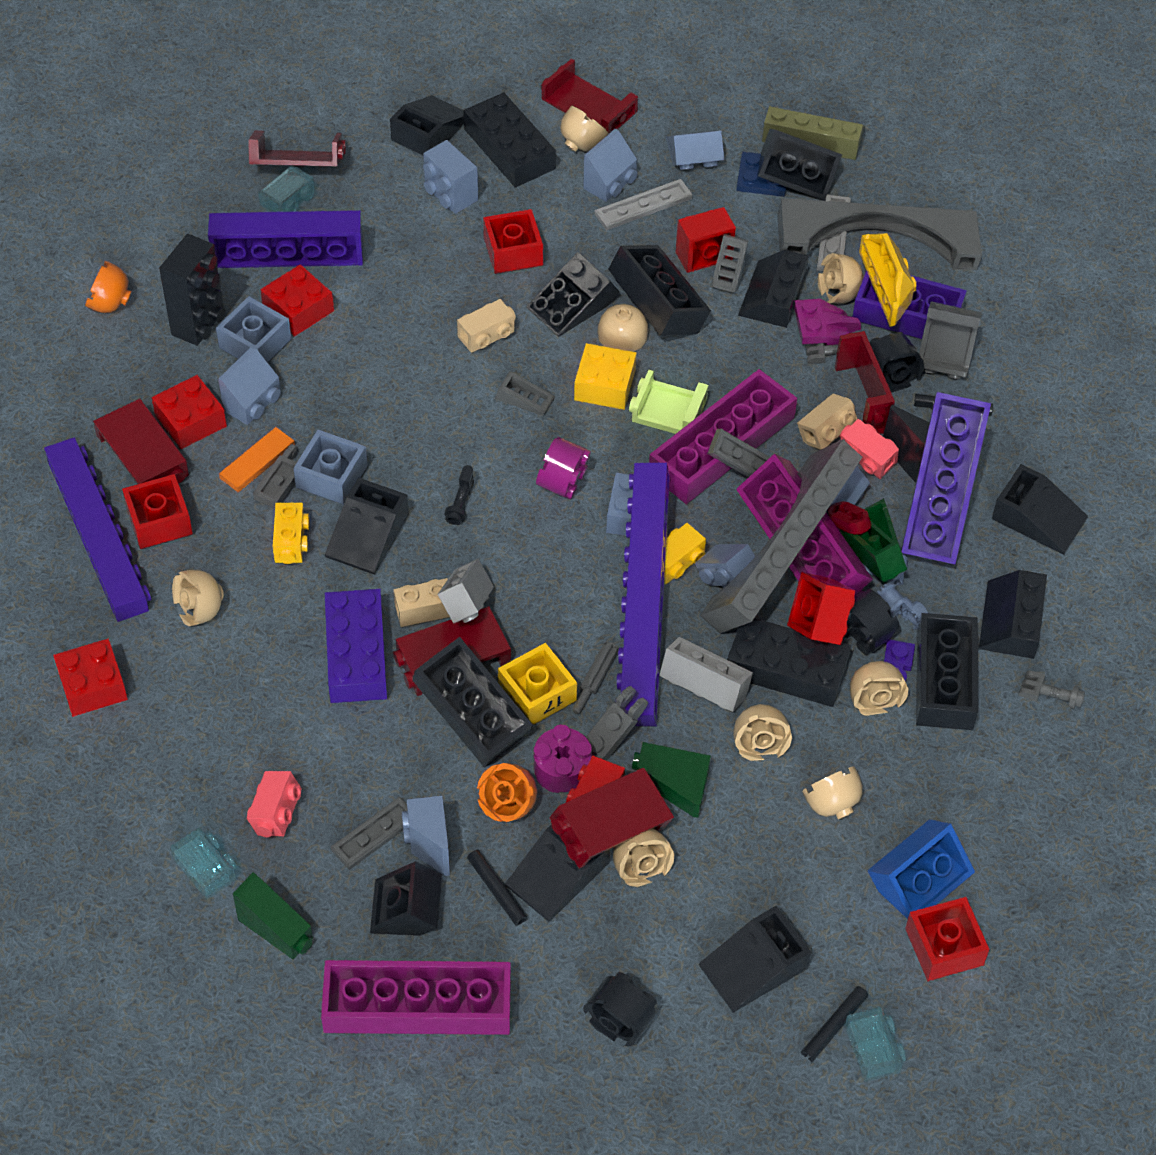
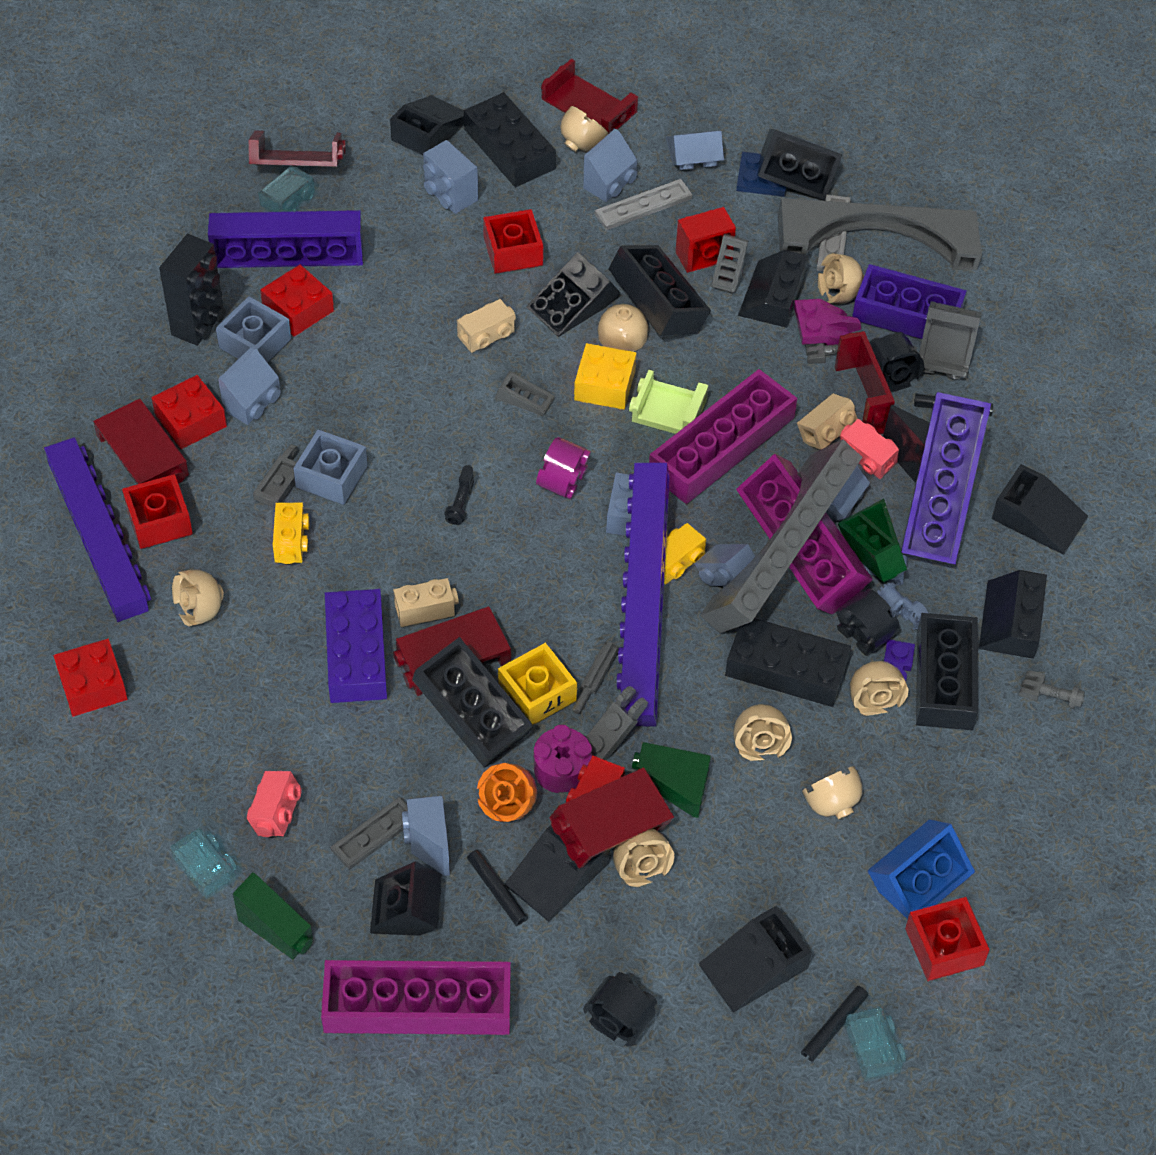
orange cylinder [85,260,131,313] -> none
orange tile [219,427,295,493] -> none
black slope [325,477,409,574] -> none
light grey brick [438,559,494,623] -> none
light grey brick [660,637,753,712] -> none
dark grey tile [707,429,770,477] -> none
olive slope [762,106,865,160] -> none
red brick [787,572,855,645] -> none
dark red beam [828,501,872,535] -> none
yellow wedge [859,233,916,327] -> none

